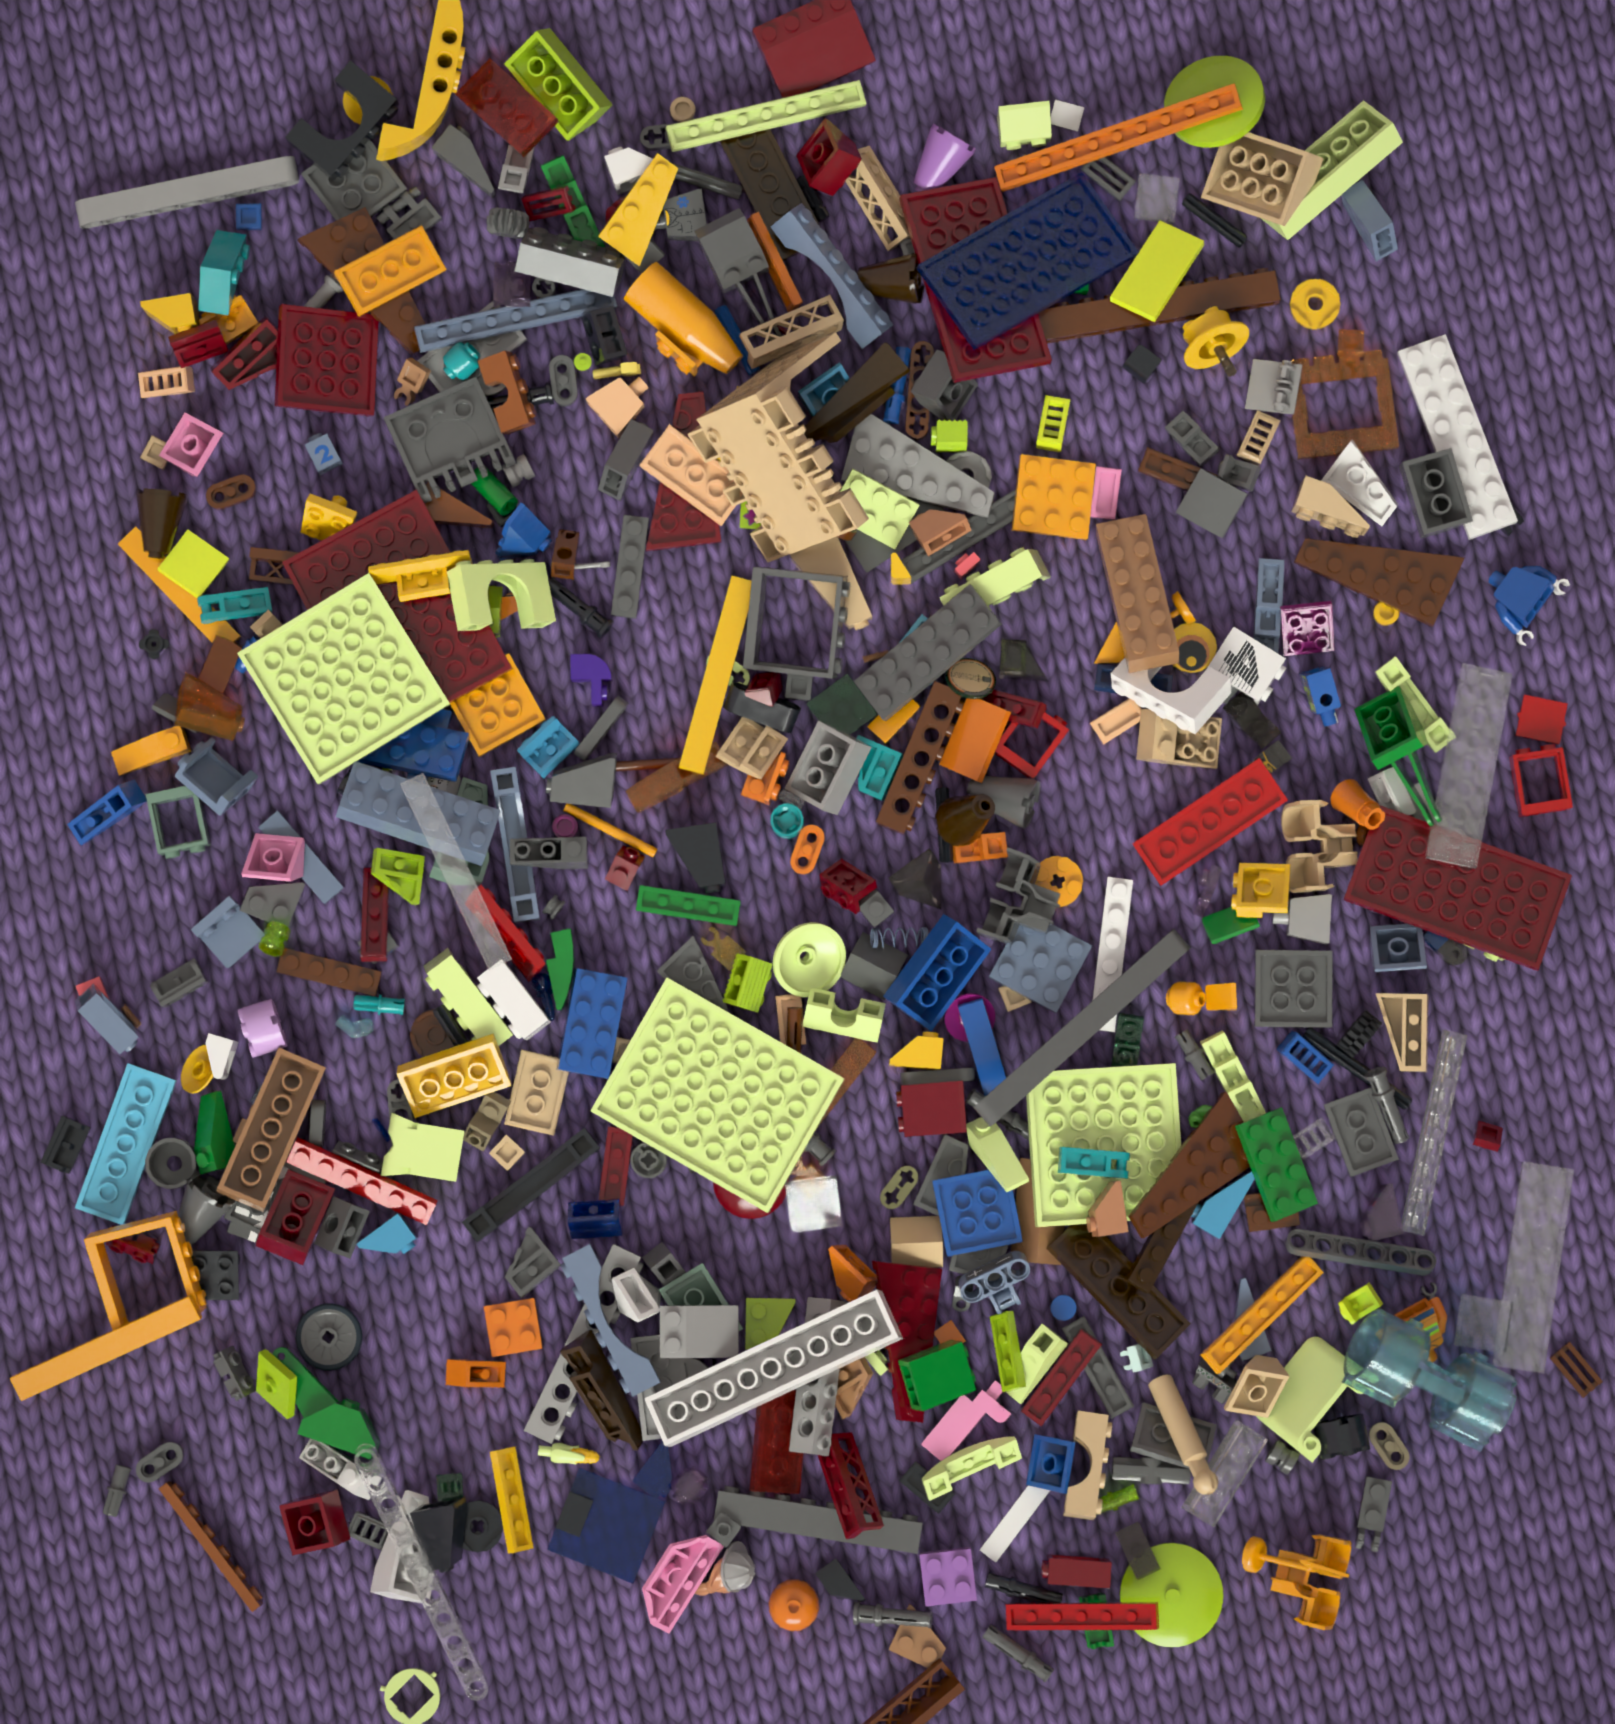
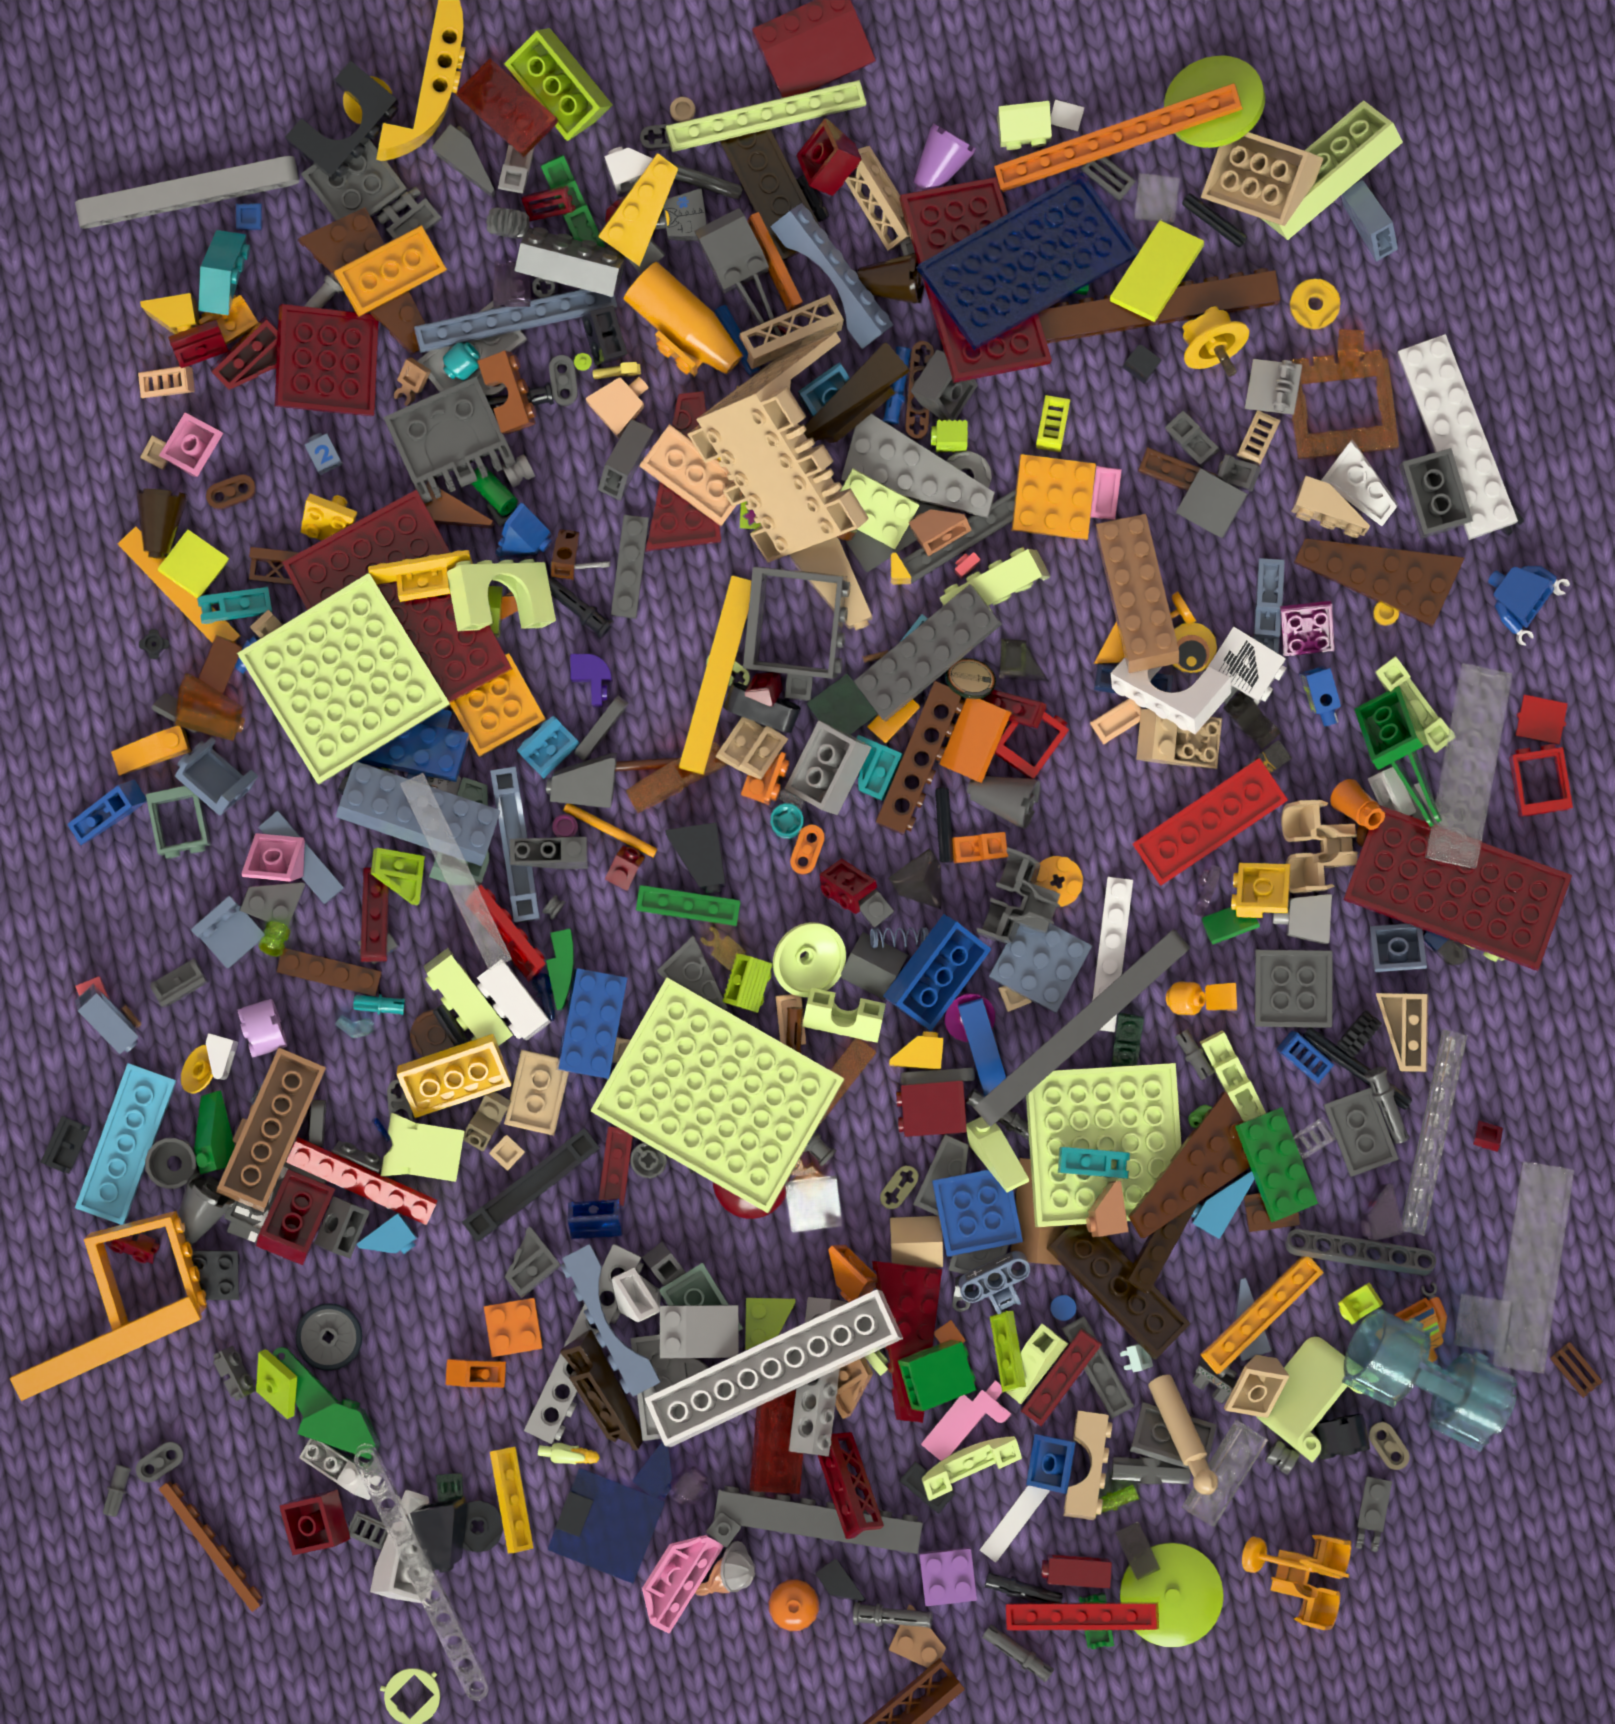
dark brown cone [935,794,995,846] -> none

